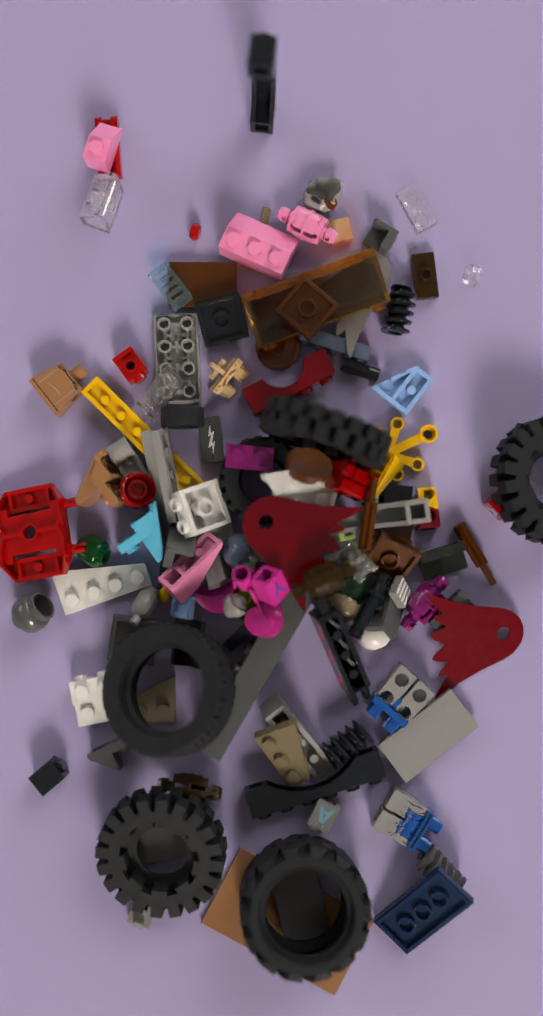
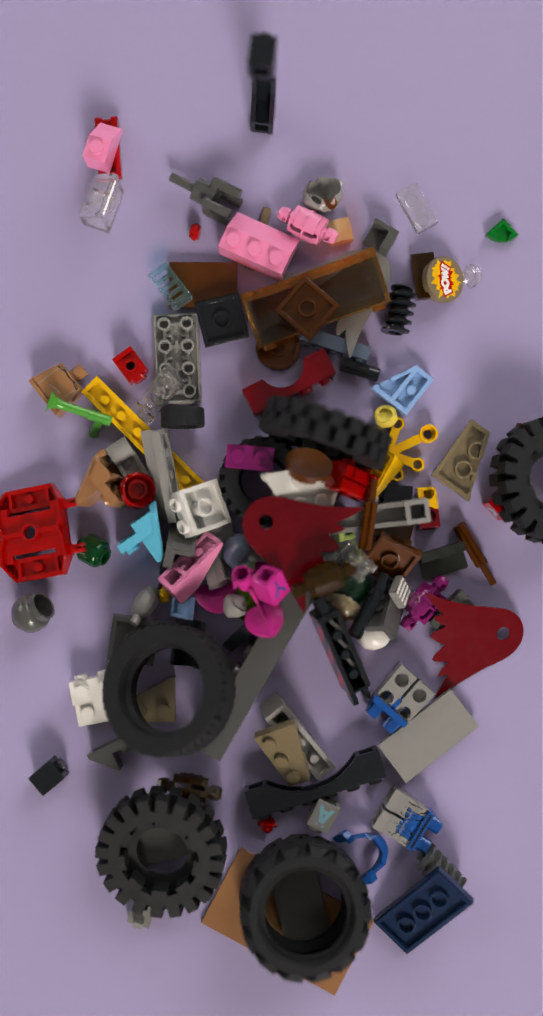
white wing [53,563,153,615] -> none
dark grey slope [199,415,225,464] -> none
tan hips [208,358,249,399] -> none
black piece [322,720,373,769] -> none
none -> bright green piece [45,389,112,438]
none -> dark grey plant [169,172,243,226]
none -> red piece [257,817,277,833]
none -> blue helmet [333,830,389,884]
none -> light yellow tile [374,405,398,428]
none -> tile [422,256,464,303]
none -> dark tan wing [431,419,490,502]
none -> green tile [485,218,519,243]

